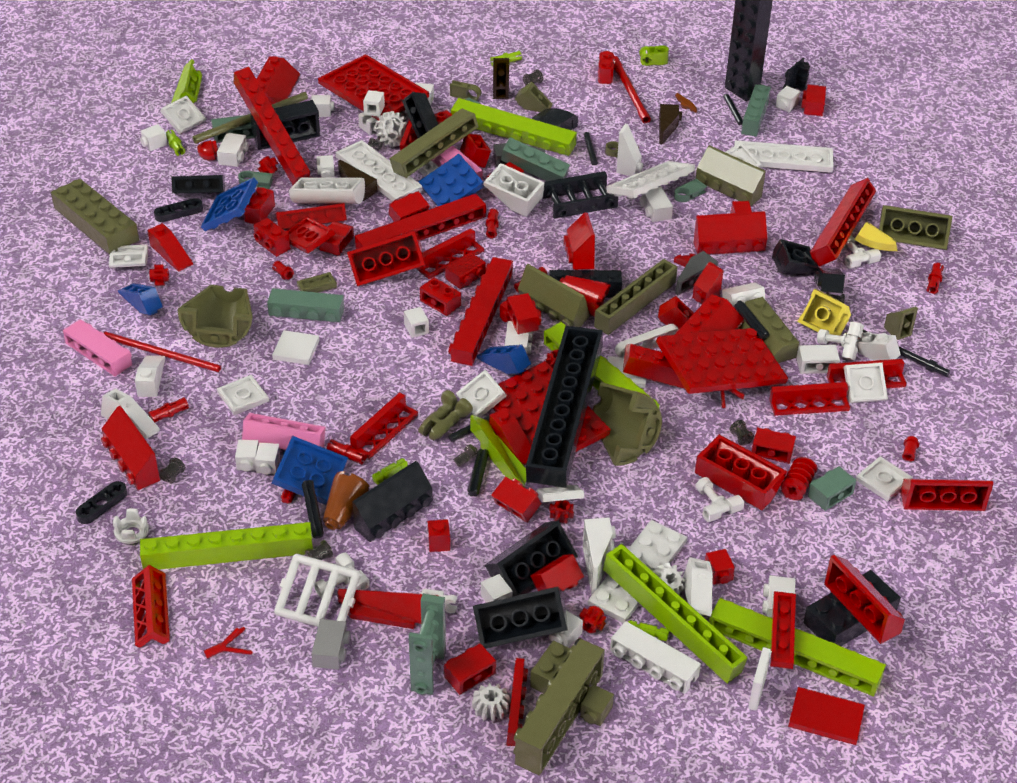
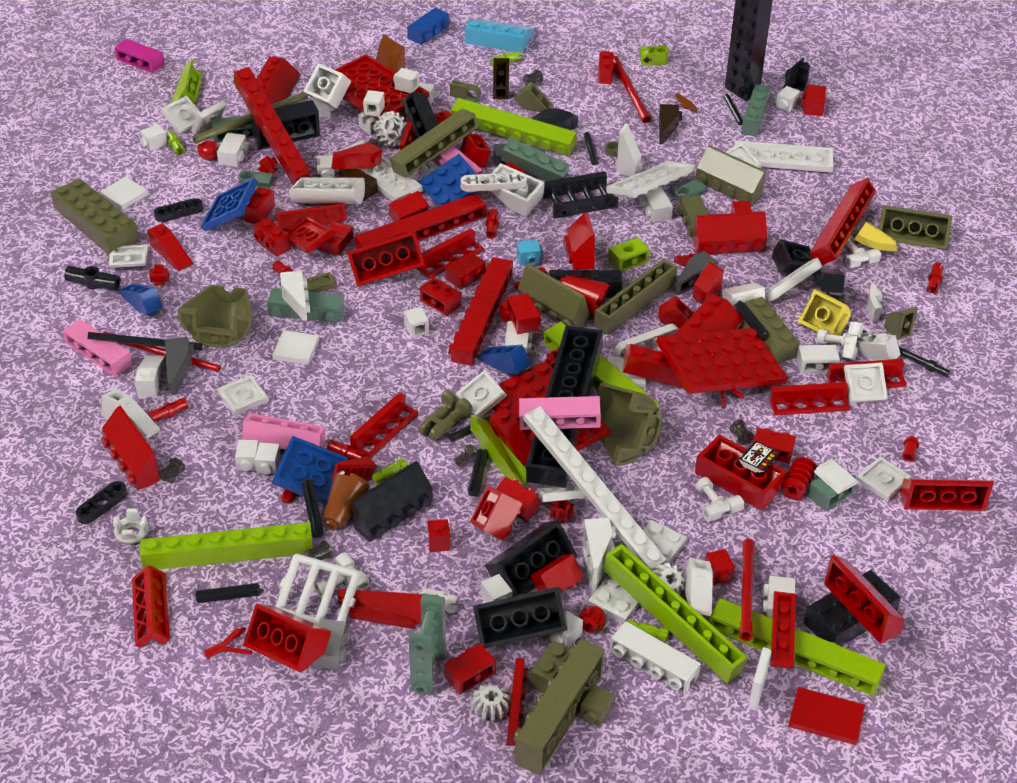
black brick [171,175,225,194] -> none
none -> black piece [64,266,121,291]
none -> black bar [87,332,203,351]
none -> white tile [100,177,148,210]
none -> dark pink brick [115,39,164,73]
none -> dark grey slope [165,336,195,395]
none -> white tile [191,100,227,134]
none -> black axle [196,583,260,603]
none -> red slope [243,603,332,672]
none -> white slope [280,271,310,321]
none -> white brick [303,63,351,109]
none -> red slope [331,142,383,170]
none -> red slope [332,456,376,481]
none -> dark orange slope [376,34,405,72]
none -> white brick [393,68,419,94]
none -> blue brick [407,8,450,45]
none -> white beam [461,172,527,192]
none -> medium azure slope [465,18,535,53]
none -> slope [470,485,522,541]
none -> medium azure brick [517,239,543,266]
none -> bright pink brick [519,396,601,430]
none -> white plate [523,406,667,571]
none -> lime brick [608,237,650,272]
none -> olive brick [678,196,709,241]
none -> piece [739,441,781,473]
none -> red piece [739,538,755,641]
none -> white beam [765,258,822,302]
none -> white piece [814,459,860,494]
none -> white slope [867,284,883,322]

